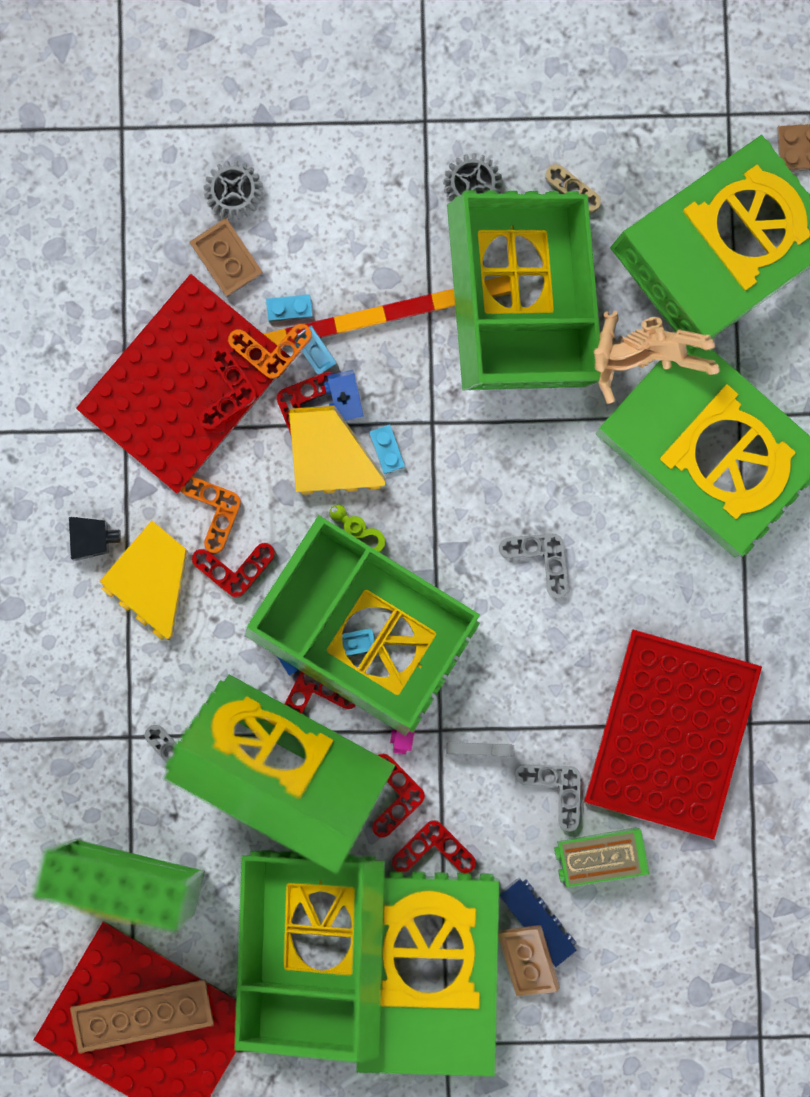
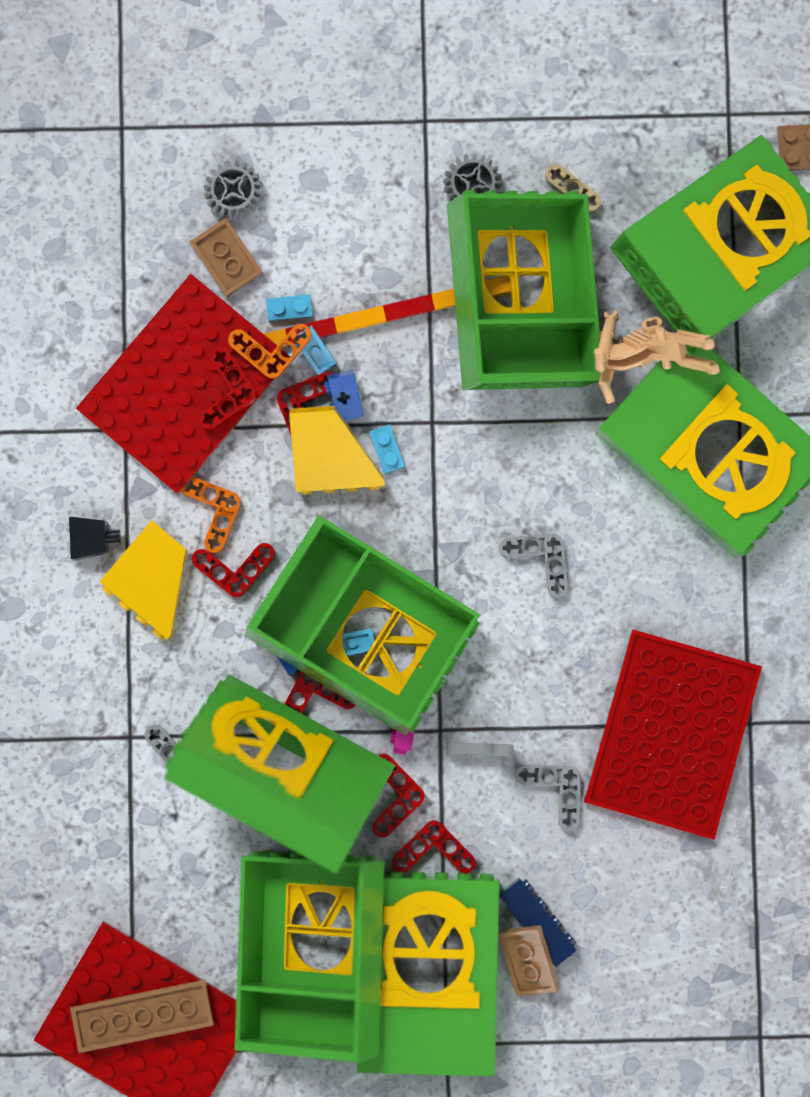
bright green panel [33,839,205,932] -> none
lime piece [329,504,385,552] -> none
slope [554,827,649,887] -> none

